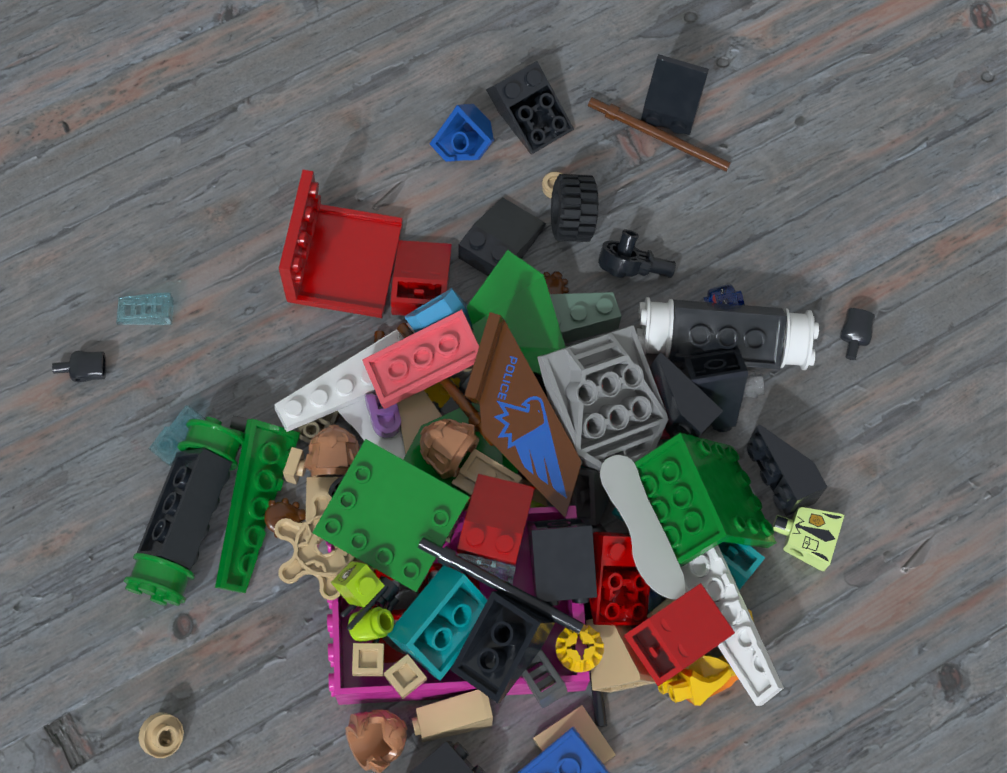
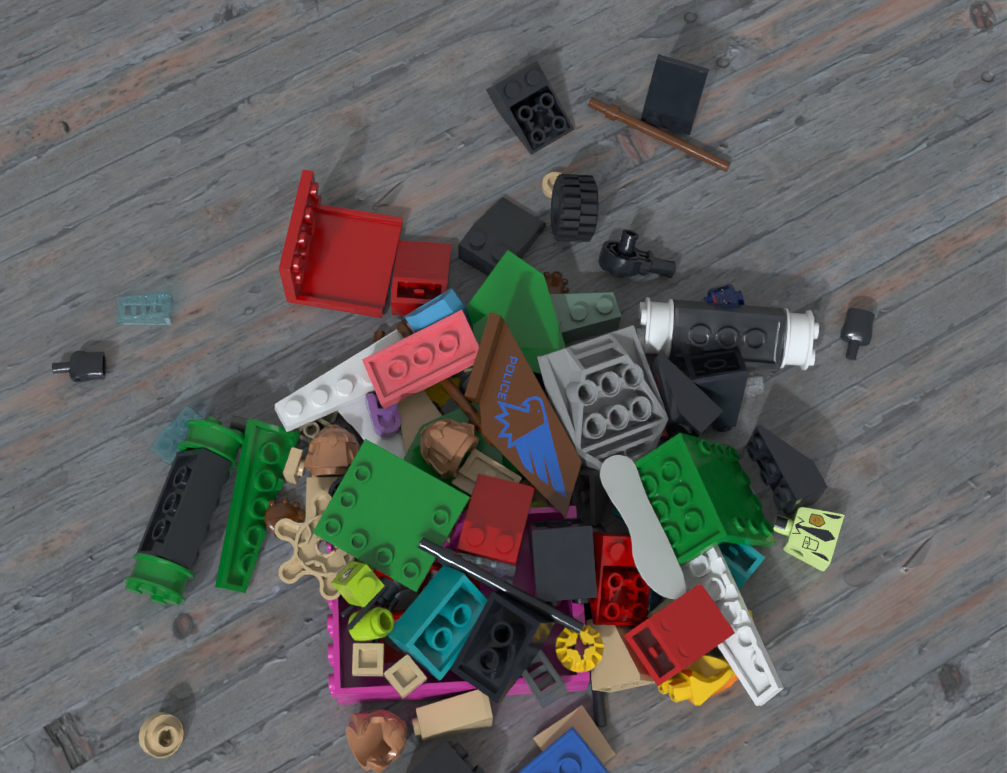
blue slope [430,104,494,162] -> none

